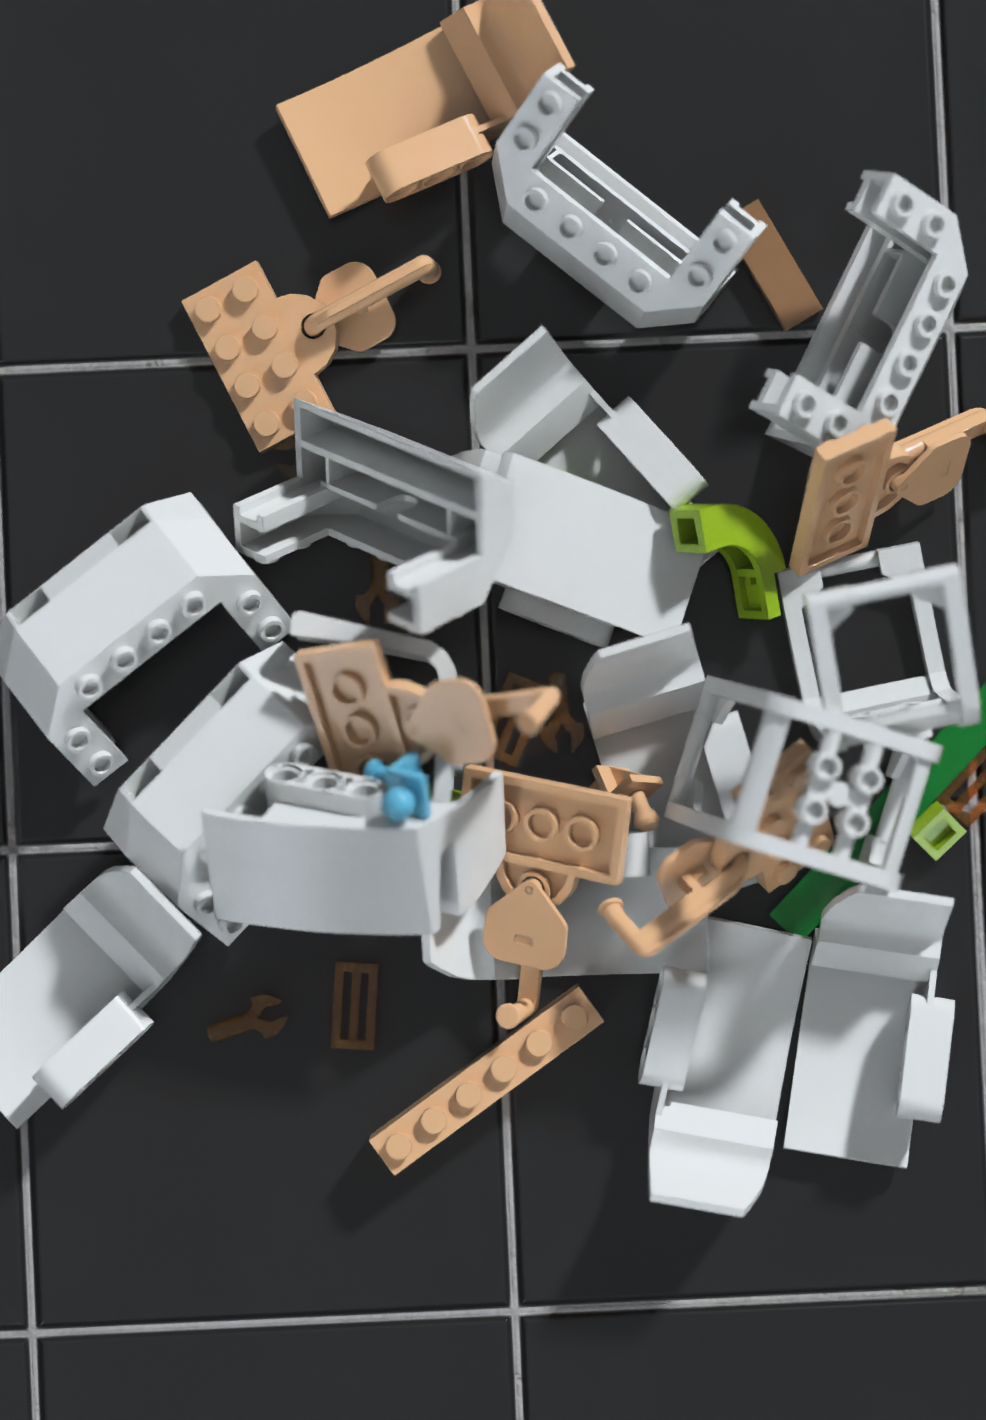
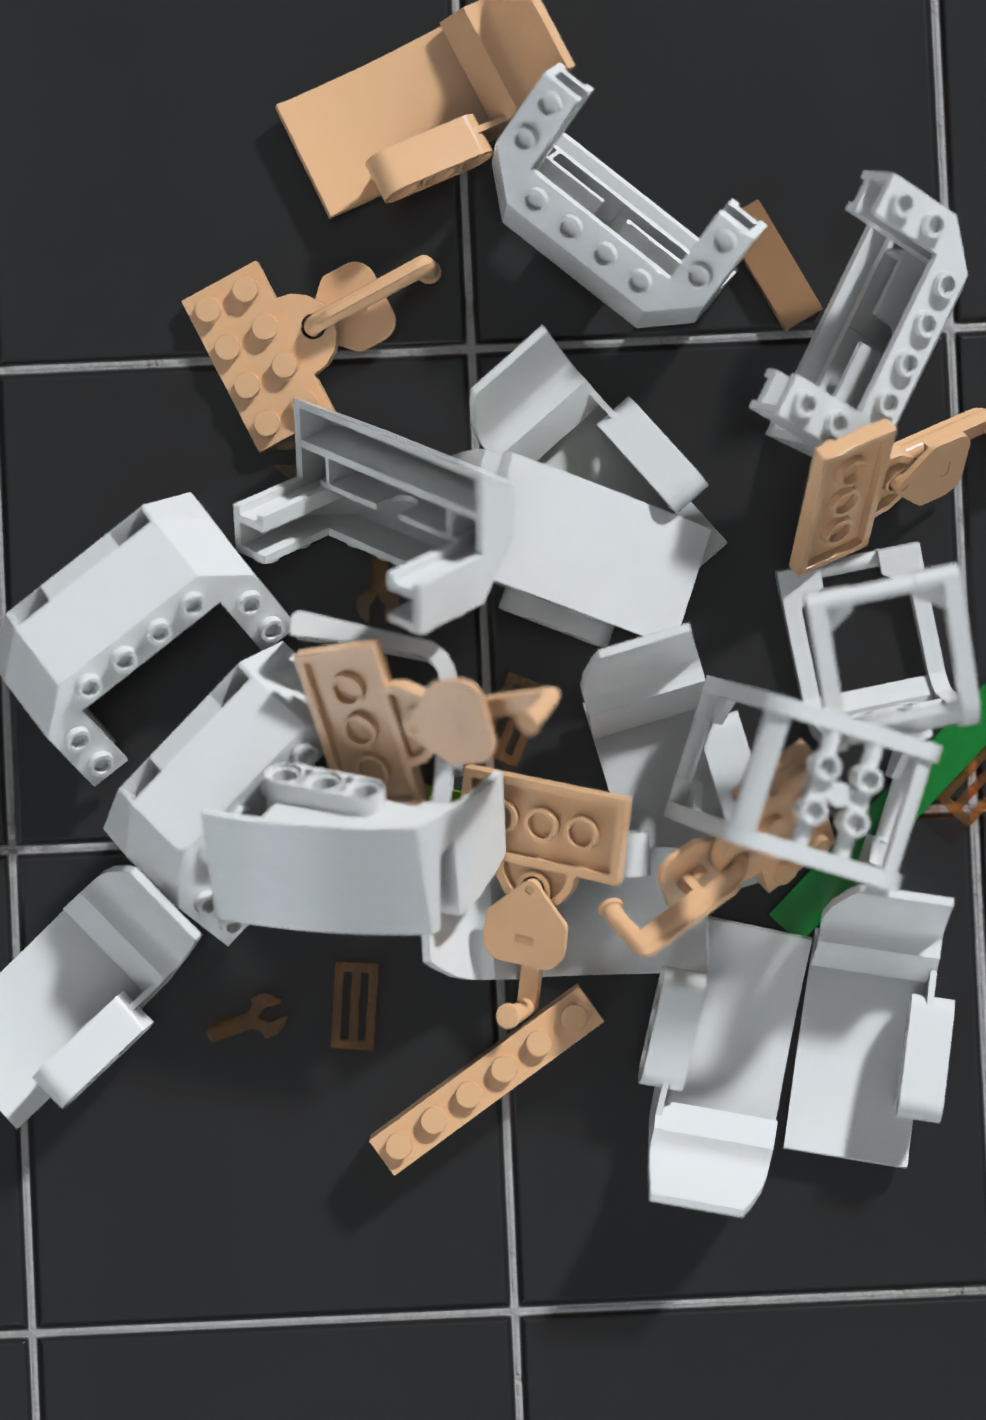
medium azure piece [364,750,431,821] -> none
clear orange bar [540,672,584,754] -> none
light nougat piece [589,765,664,832] -> none
lime arch [669,503,786,620] -> none
lime plate [910,800,967,861] -> none

